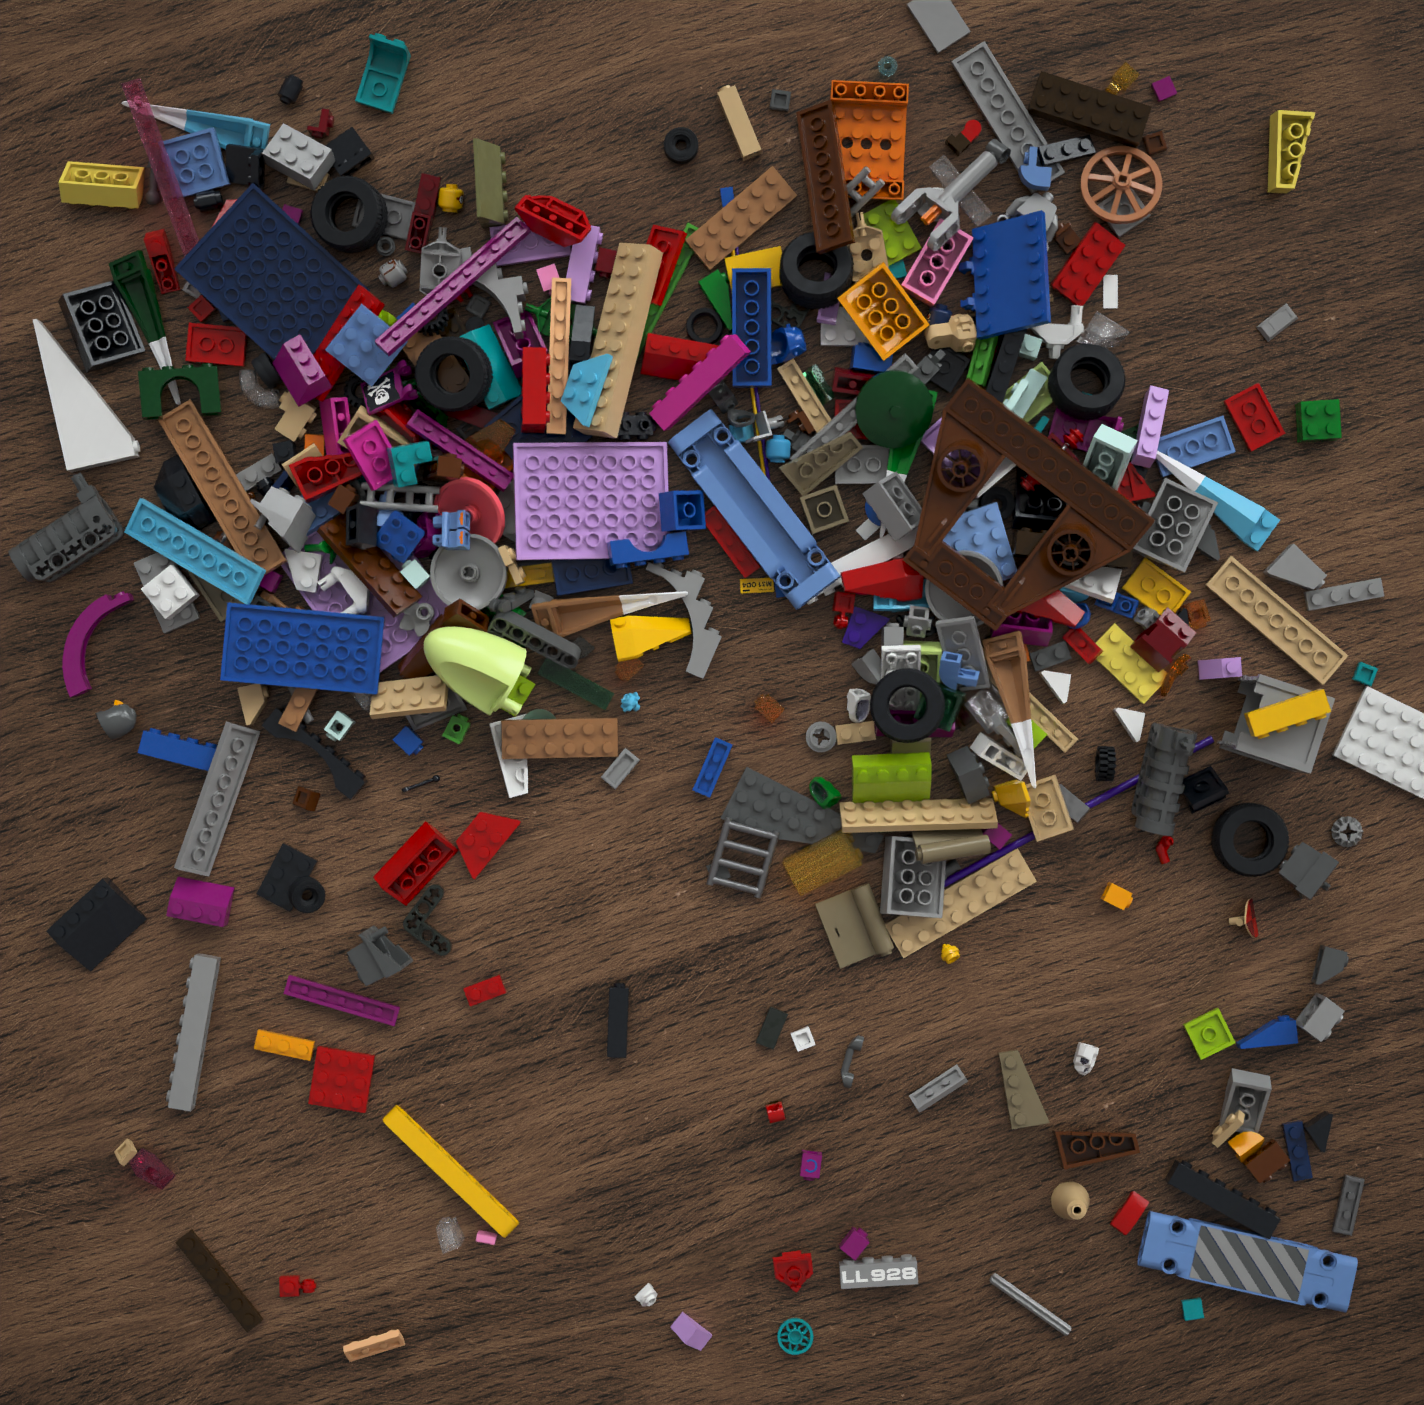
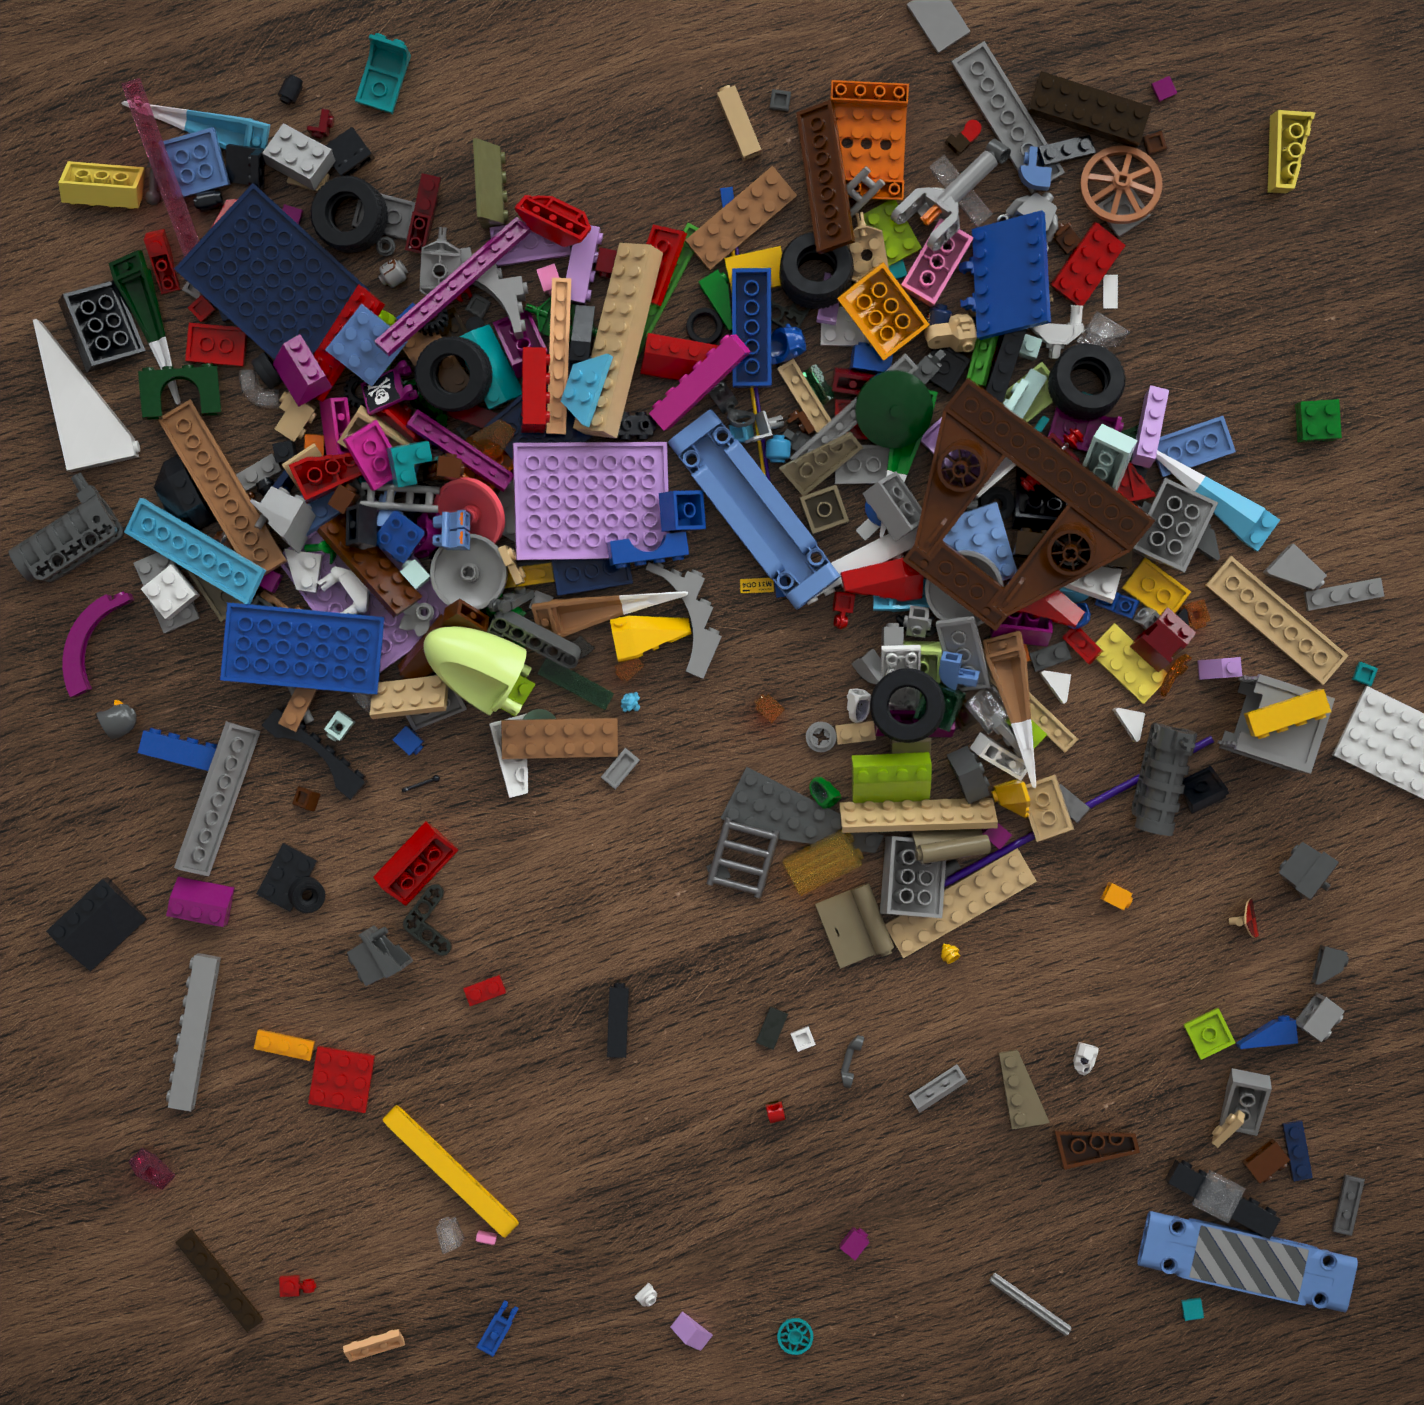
tan tile [114,1138,138,1166] -> none
tan slope [237,684,269,726] -> none
magenta plate [283,975,400,1026] -> none
yellow head [438,184,464,213] -> none
bright green brick [442,713,471,744] -> none
red wing [456,812,521,879] -> none
black tyre [664,127,698,164] -> none
blue plate [693,737,733,798] -> none
red plate [705,506,760,578] -> none
red plate [773,1250,813,1293] -> none
magenta brick [799,1150,822,1181] -> none
light grey brick [839,1254,918,1289] -> none
dark purple wing [842,606,890,649] -> none
clear light blue plate [878,56,897,76] -> none
tan cone [1051,1181,1090,1220] -> none
black tyre [1095,746,1116,781] -> none
clear yellow plate [1105,62,1140,95] -> none
red slope [1110,1191,1149,1236] -> none
red arm [1156,836,1174,864] -> none
black tyre [1211,803,1289,877] -> none
red plate [1223,383,1286,452] -> none
light orange brick [1228,1131,1264,1163] -> none
light grey tile [1256,303,1298,342] -> none
black slope [1303,1111,1333,1152] -> none
light grey gear [1331,816,1363,847] -> none
none -> blue hinge [476,1300,518,1357]
none -> clear plate [1192,1170,1246,1223]

